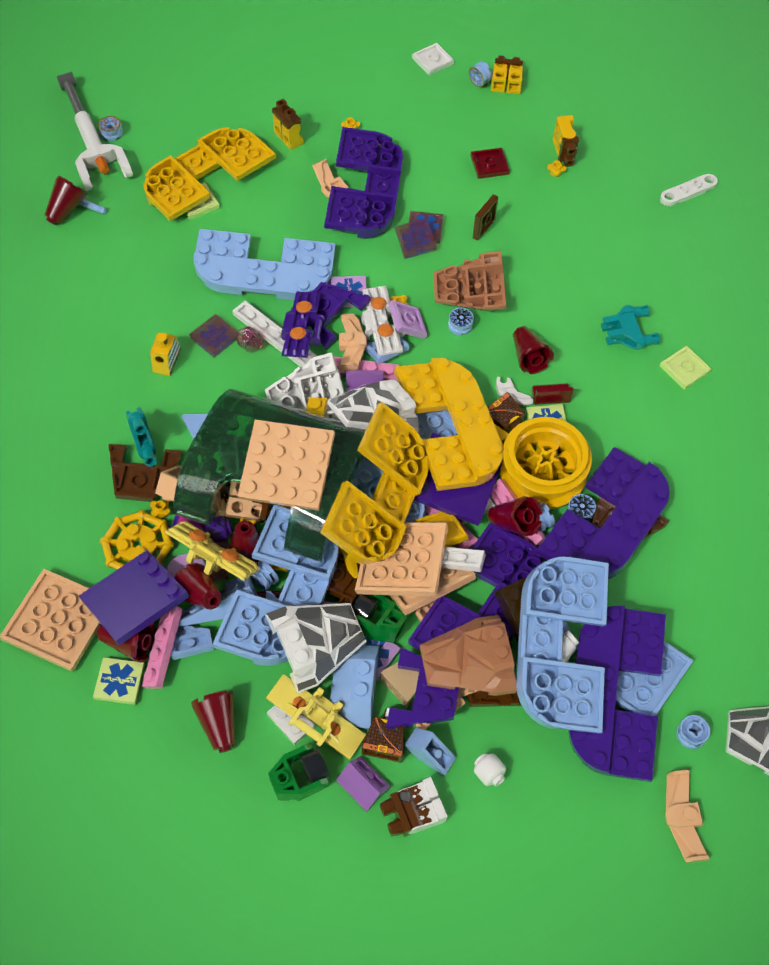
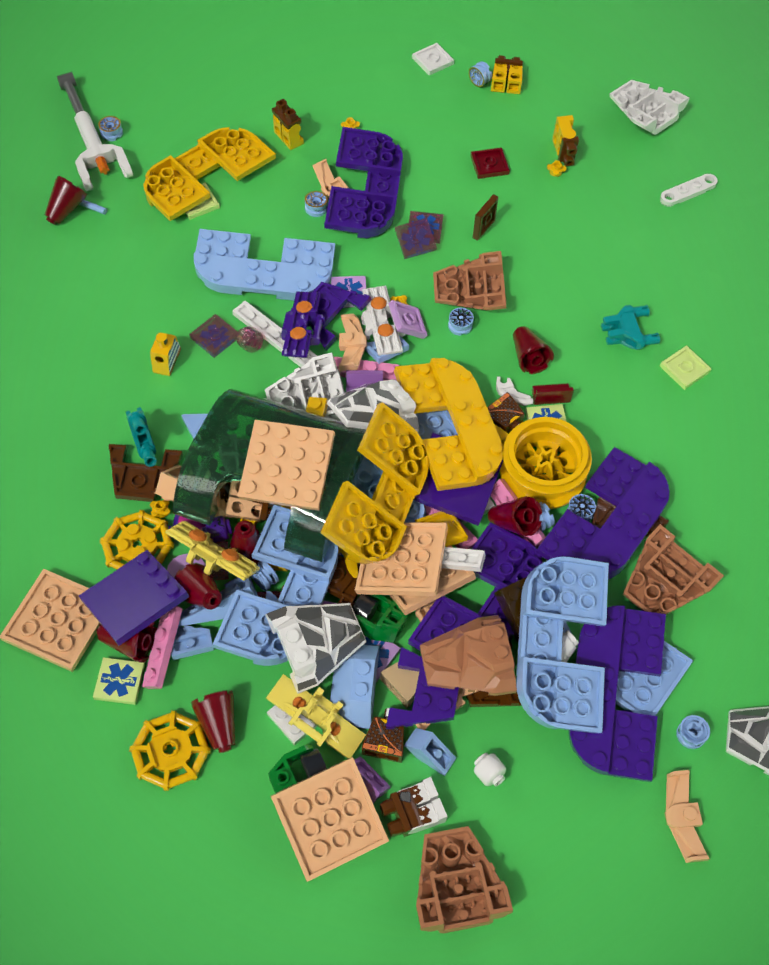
none -> yellow plate [129,710,211,791]
none -> light nougat plate [270,757,389,882]
none -> light blue wheel [305,191,328,217]
none -> nougat wedge [416,826,513,934]
none -> white wedge [610,80,689,135]
none -> nougat wedge [623,524,724,615]

